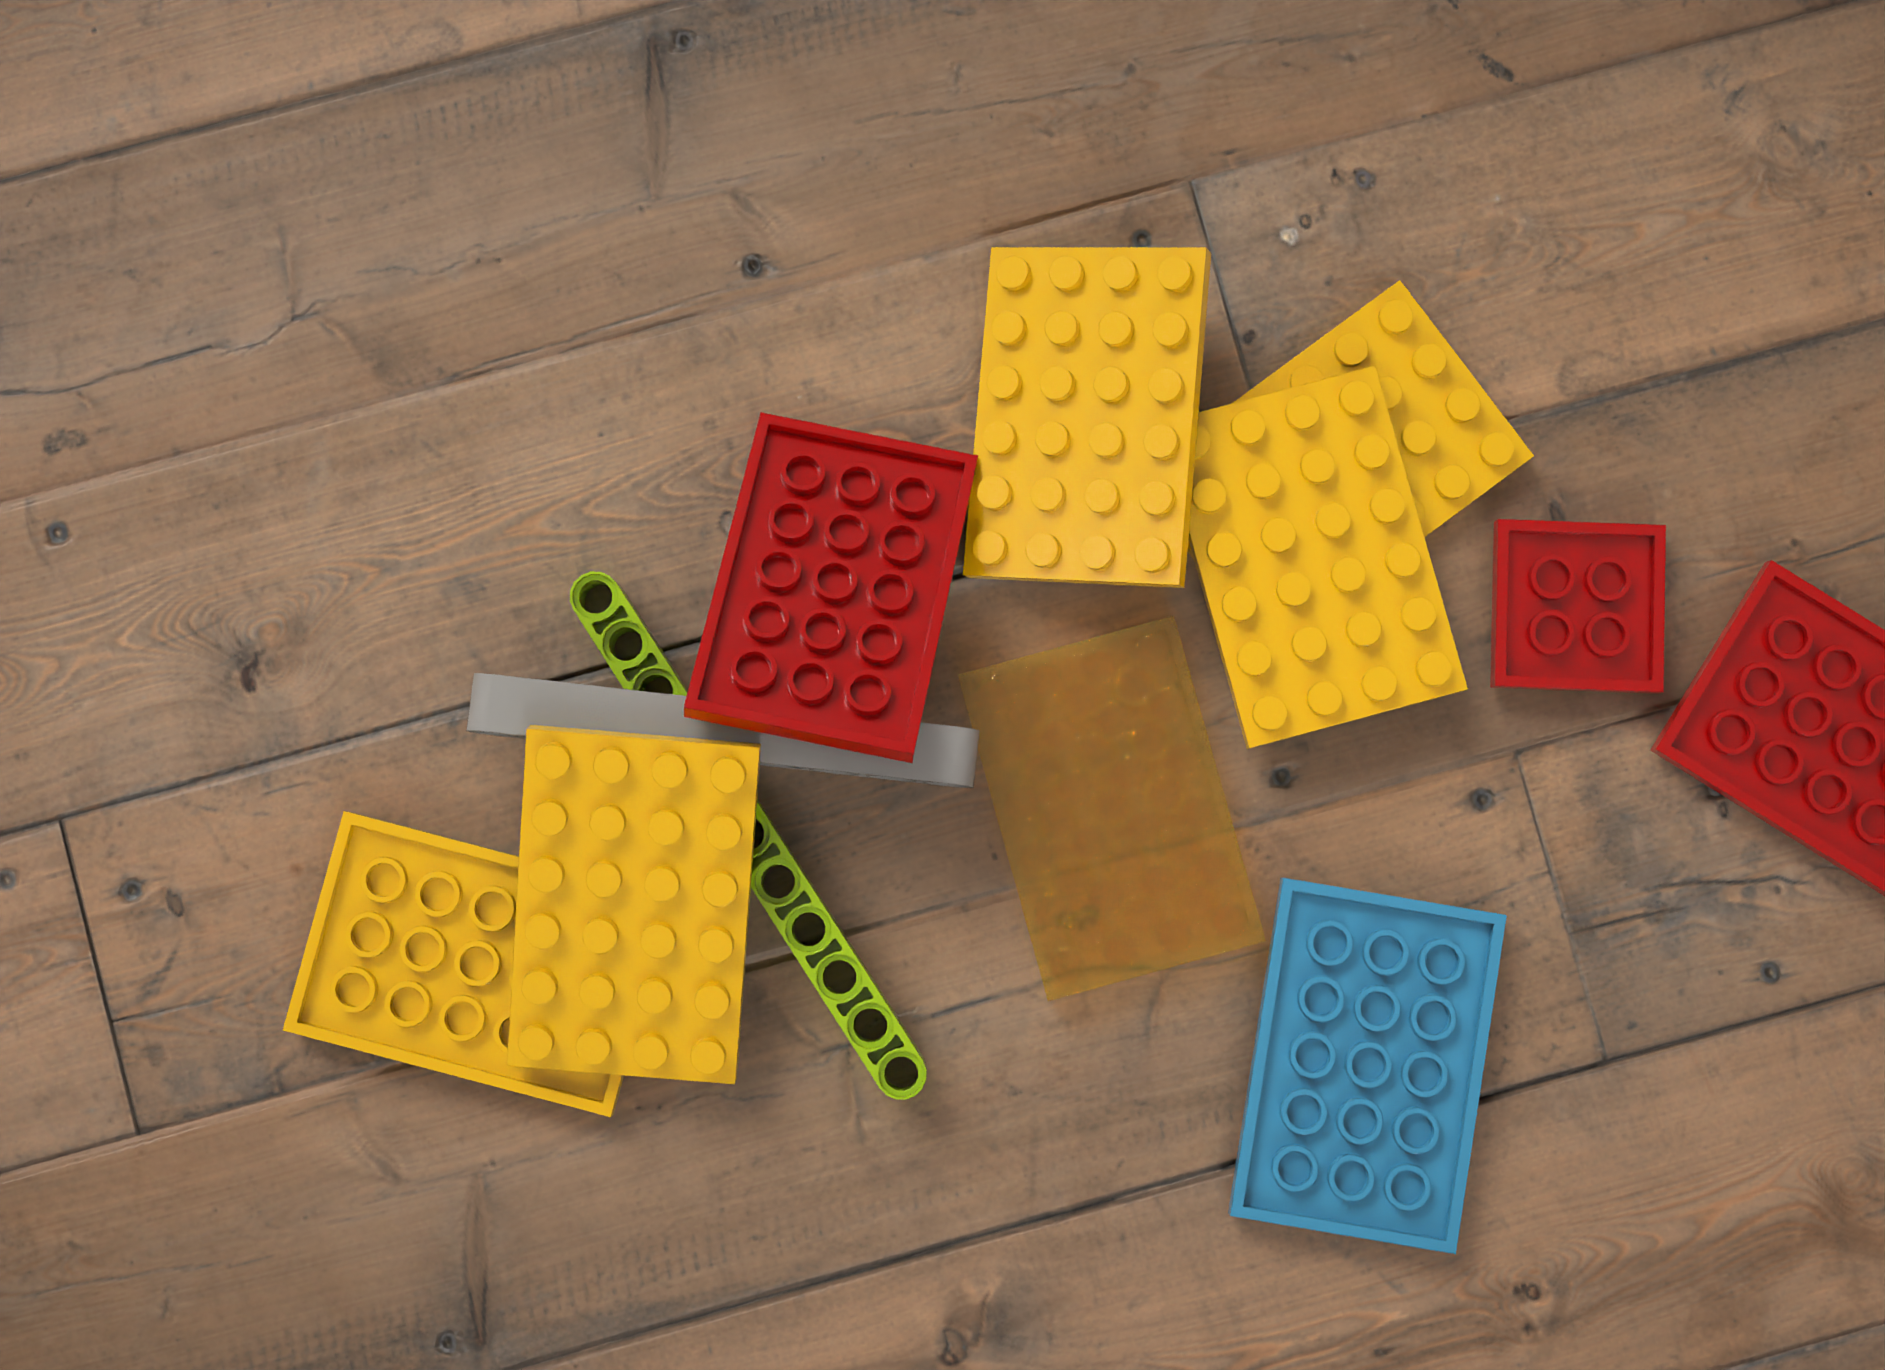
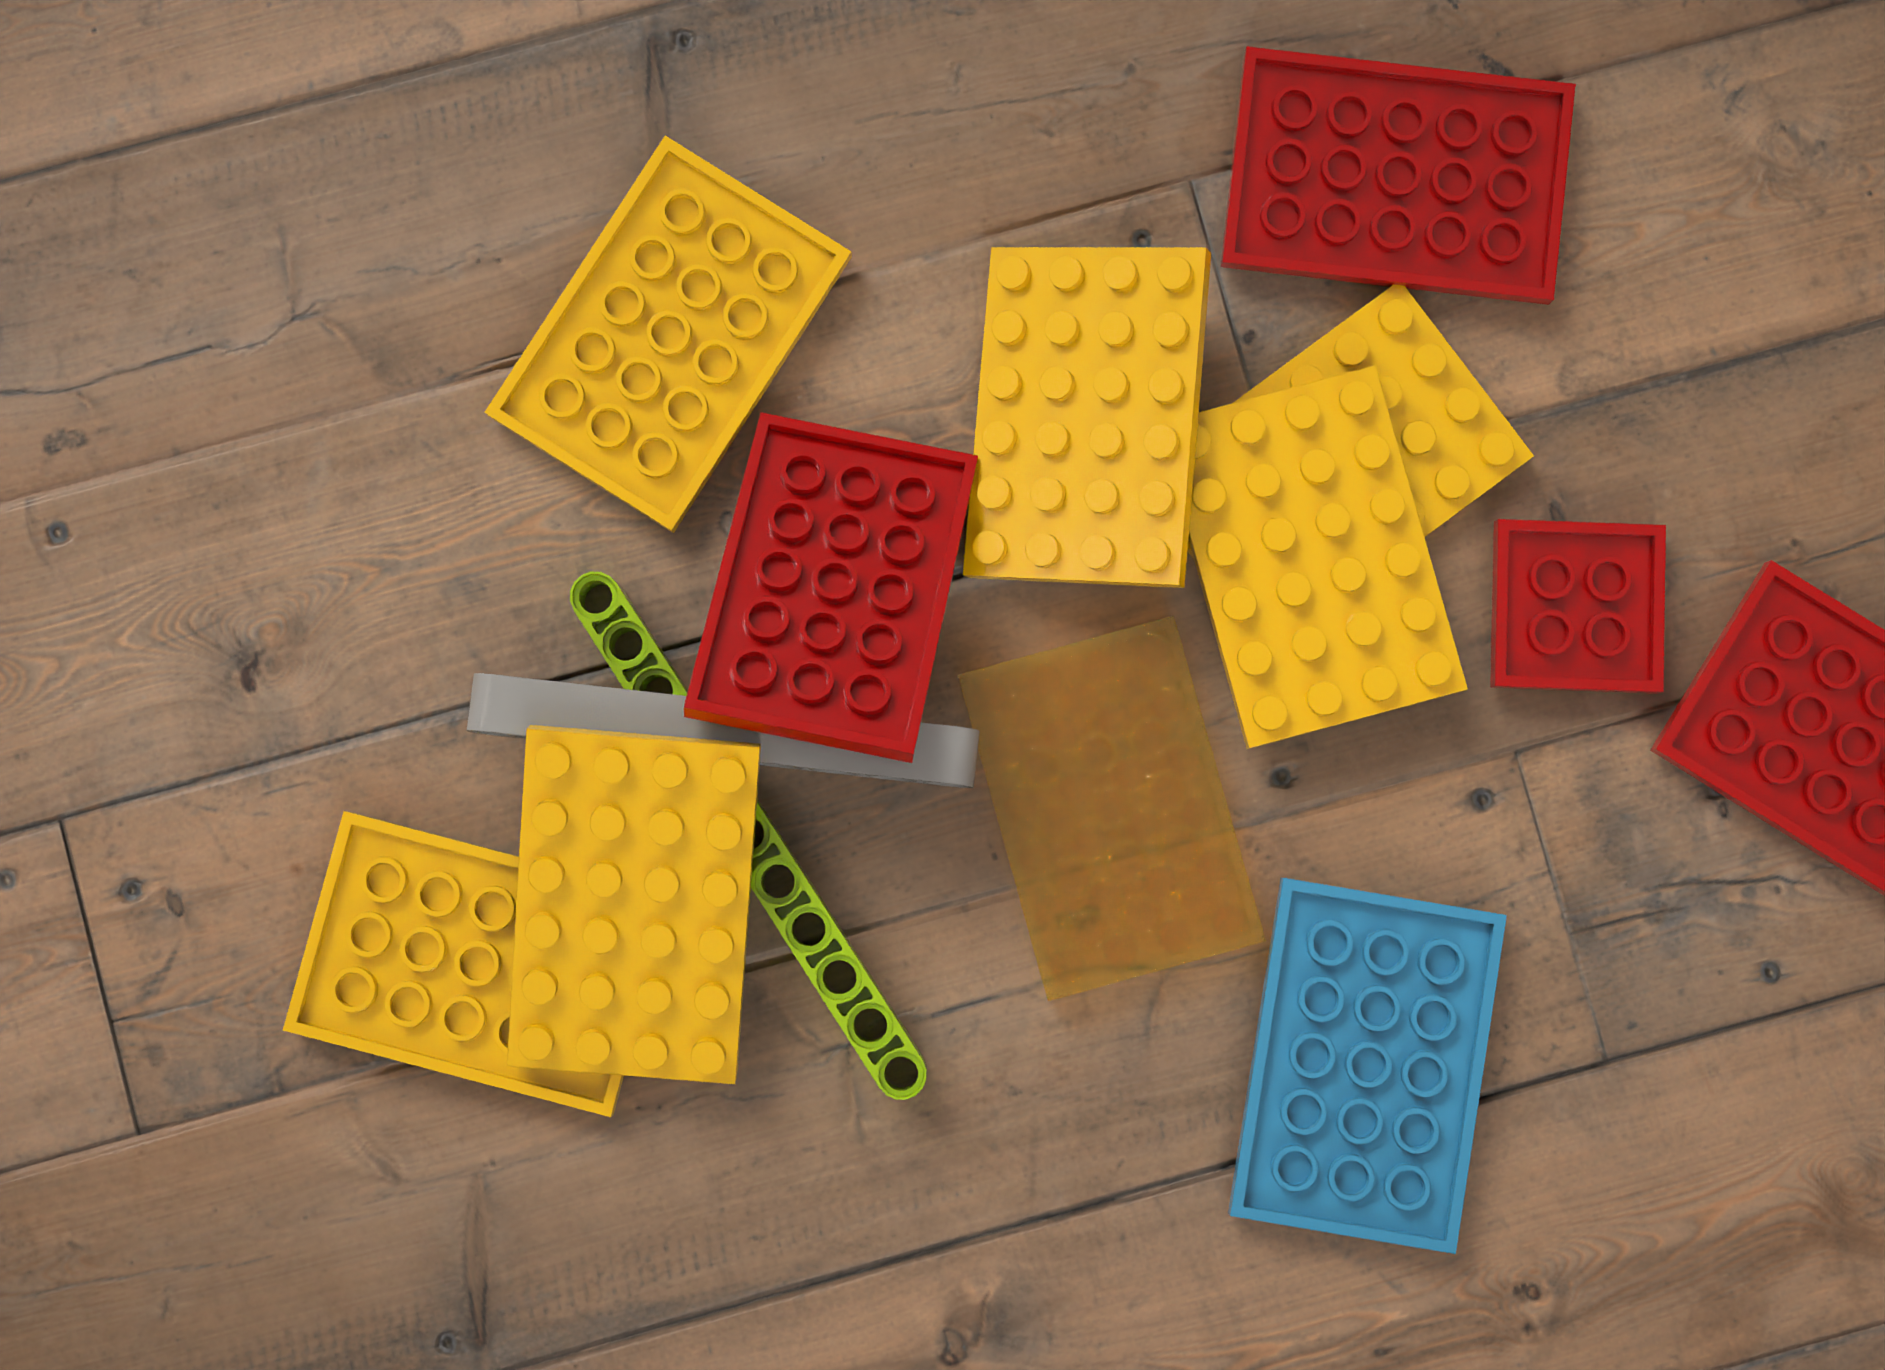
none -> yellow plate [484,136,852,533]
none -> red plate [1220,46,1576,305]

